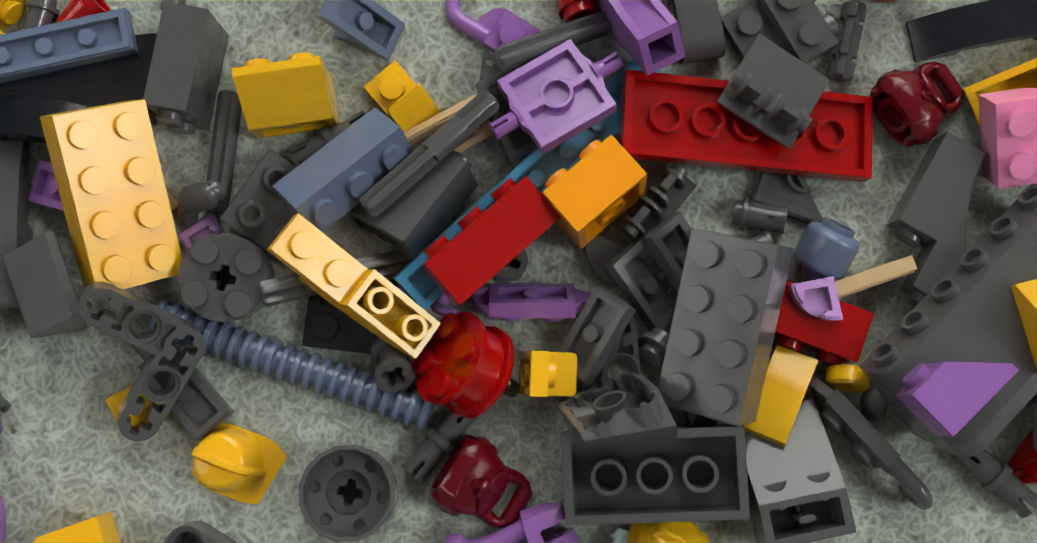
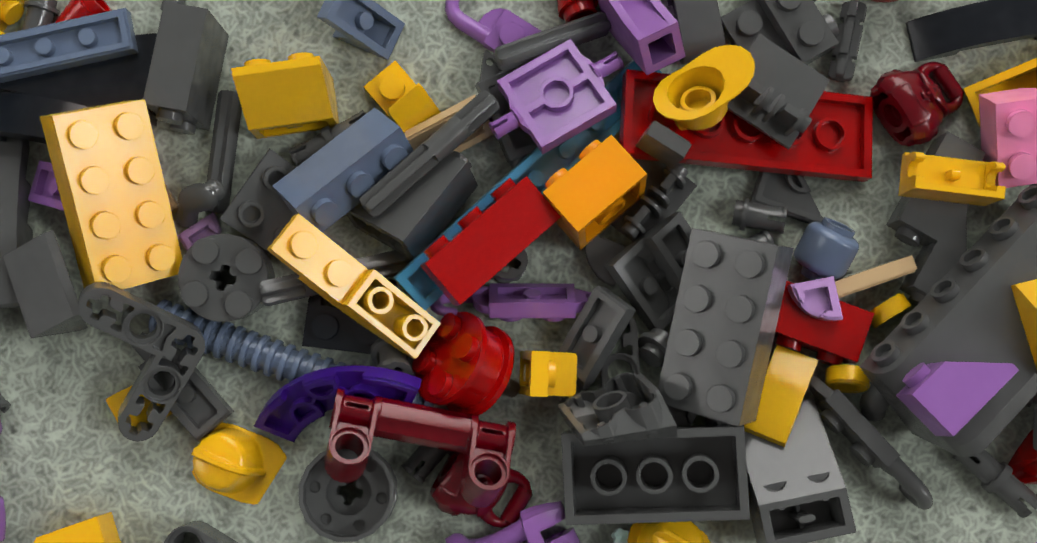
none -> dark purple tile [254,365,422,442]
none -> dark red piece [325,388,516,508]
none -> dark grey tile [635,121,692,169]
none -> yellow piece [653,44,755,131]
none -> yellow tile [869,293,912,329]
none -> yellow hinge [898,152,1006,206]

